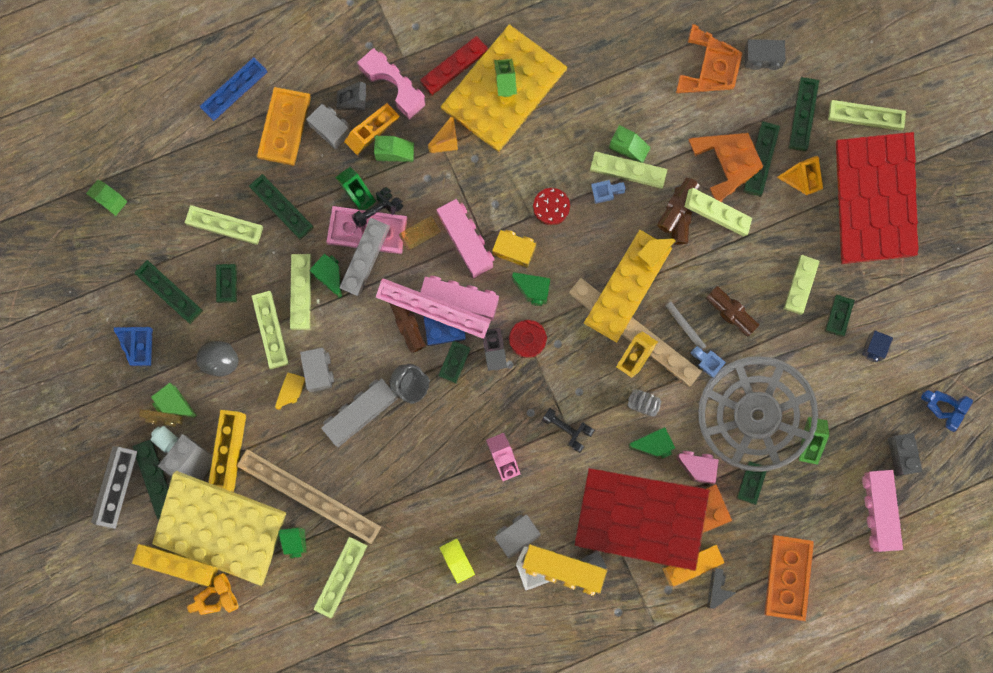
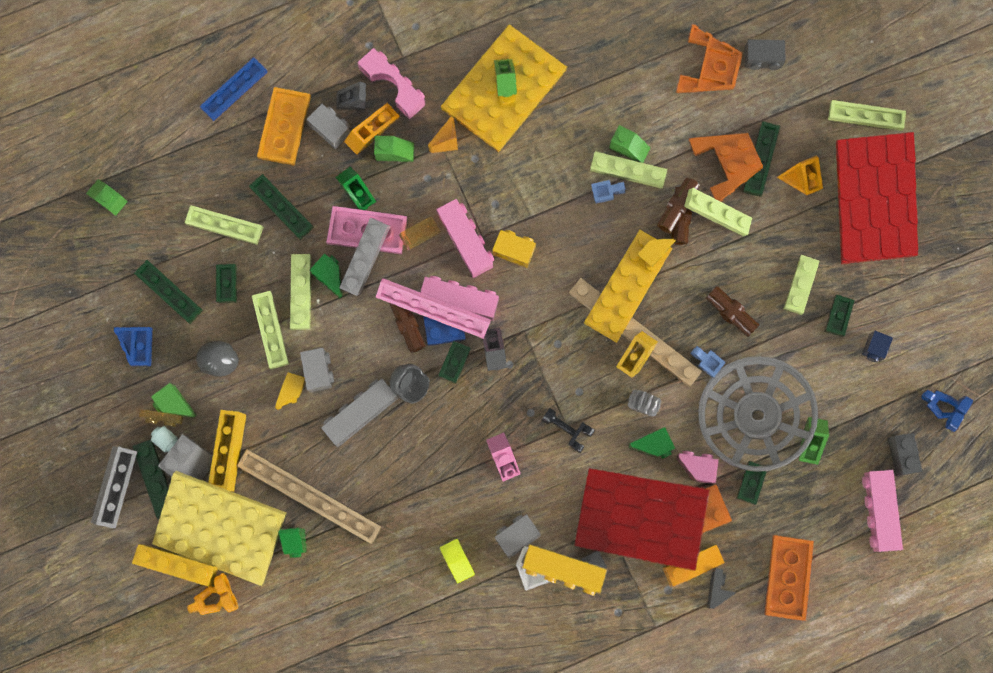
yellowish green plate [313,537,368,618] -> none
black bar [352,187,404,228] -> none
red plate [420,36,488,95] -> none
red tile [509,319,547,358] -> none
green slope [512,272,551,306] -> none
red tile [533,188,570,225] -> none
light grey bar [665,302,706,350] -> none
dark green plate [788,77,819,152] -> none

